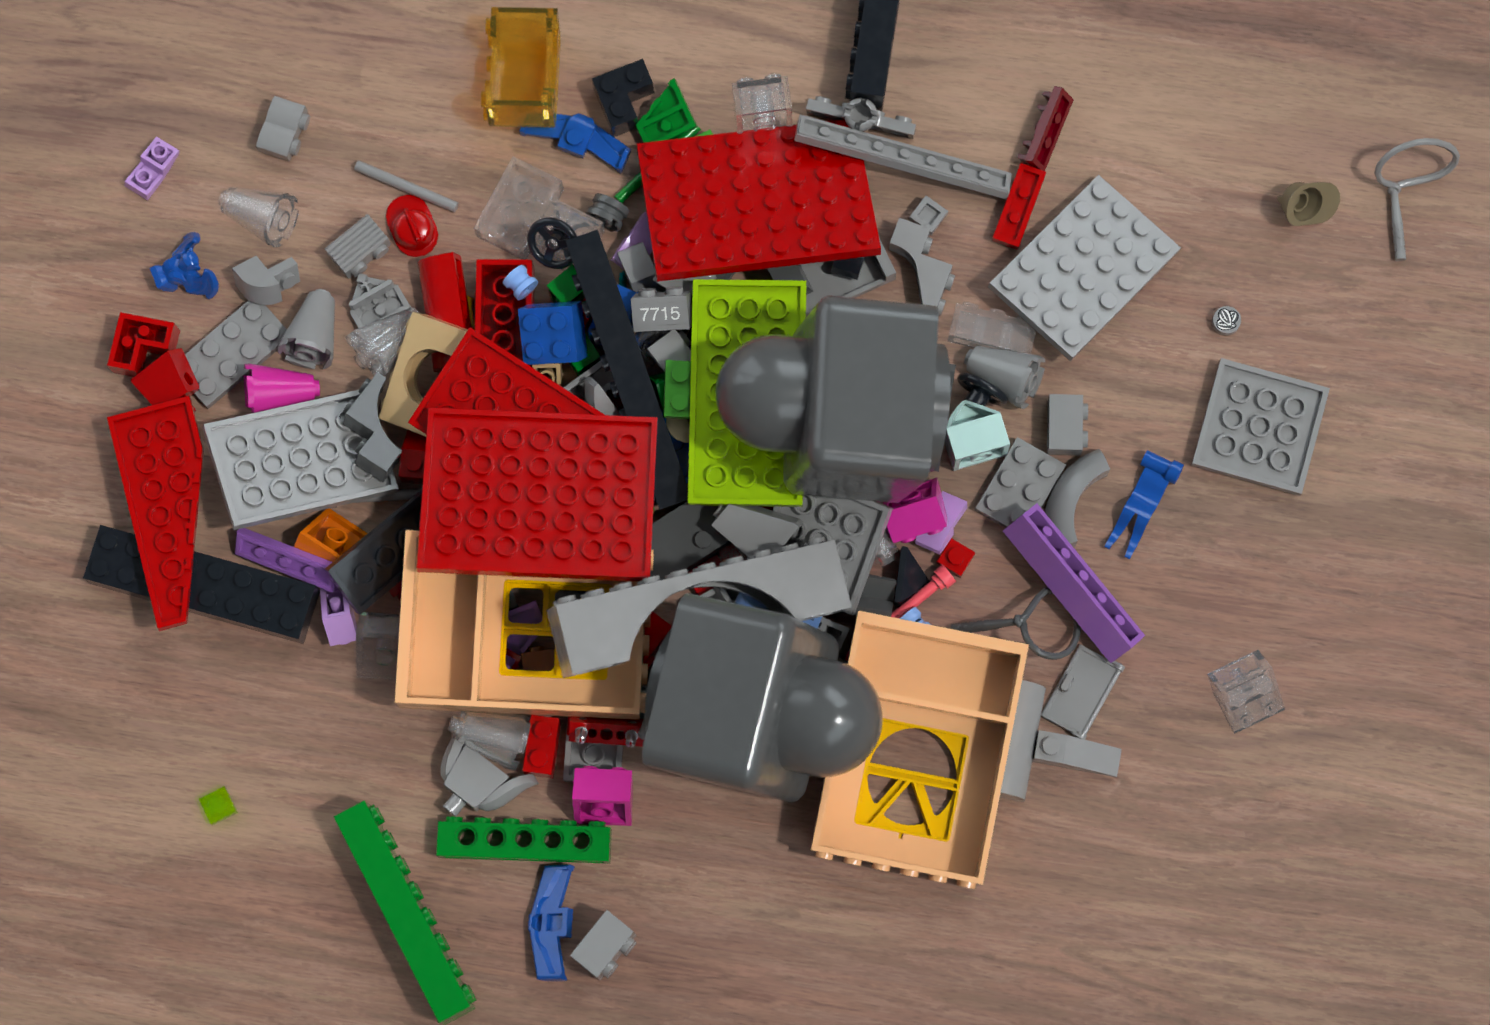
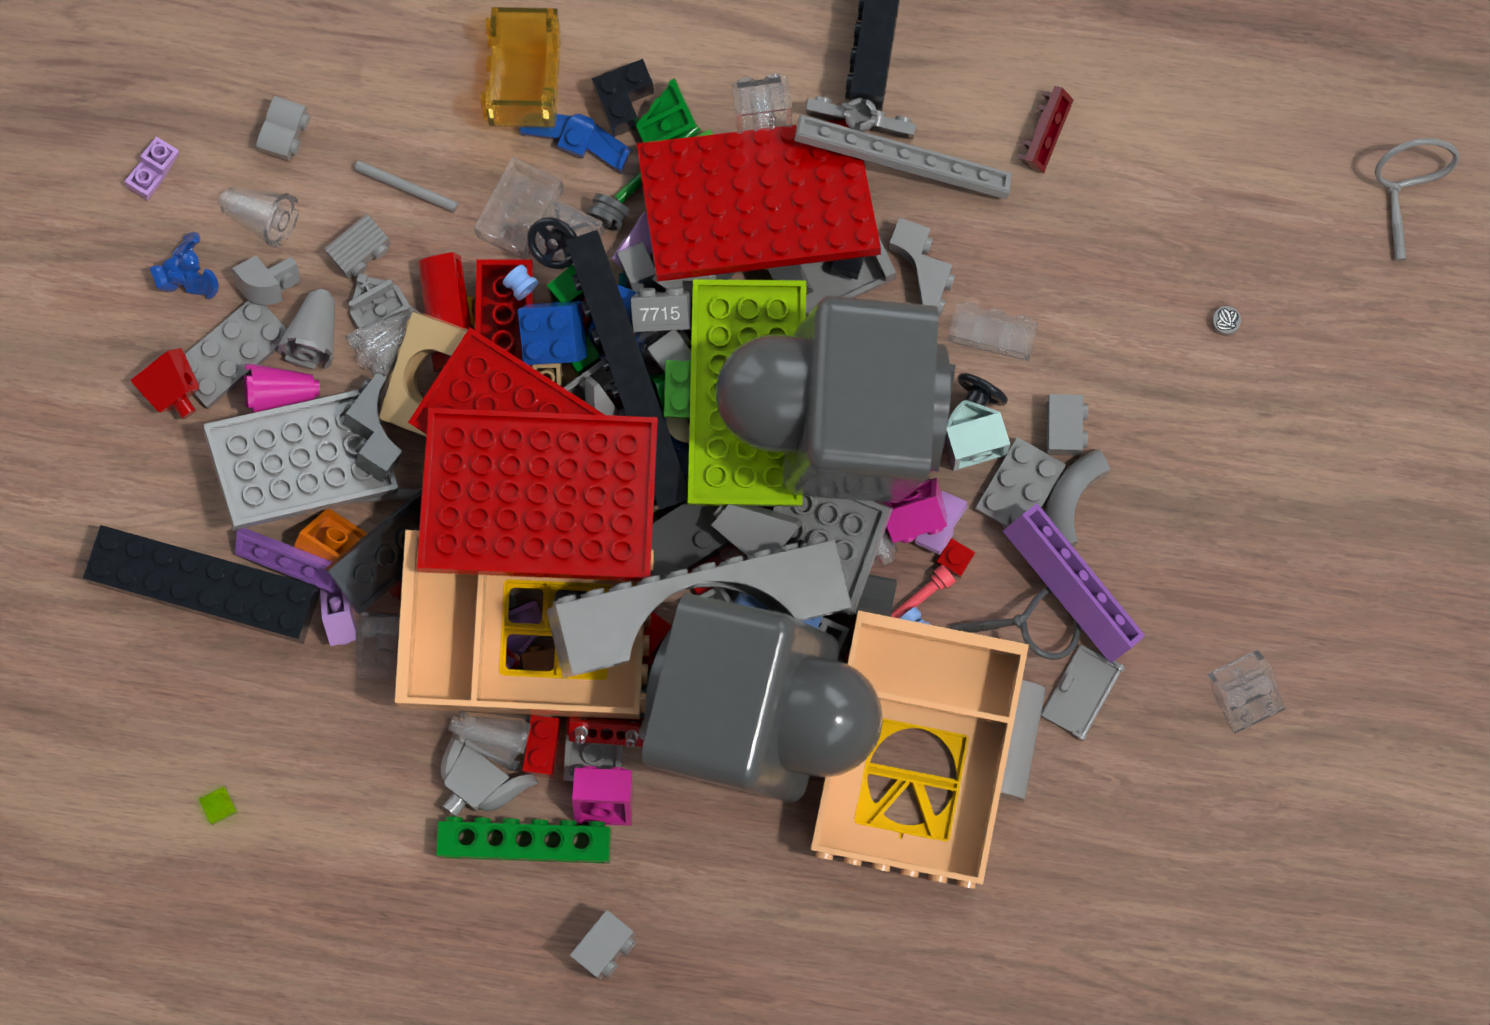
red brick [107,312,180,377] -> none
red wing [107,396,204,631] -> none
green brick [334,800,477,1025] -> none
red piece [386,195,438,257] -> none
red slope [398,430,426,485] -> none
blue plate [528,864,575,982] -> none
black slope [894,546,930,607] -> none
light grey plate [909,196,948,236] -> none
light grey cone [964,346,1045,409] -> none
light grey plate [988,175,1181,361] -> none
red plate [992,163,1046,250] -> none
light grey slope [1032,730,1122,777] -> none
blue flag [1104,450,1184,559] -> none
light grey plate [1191,358,1330,496] -> none
dark tan piece [1277,182,1340,226] -> none

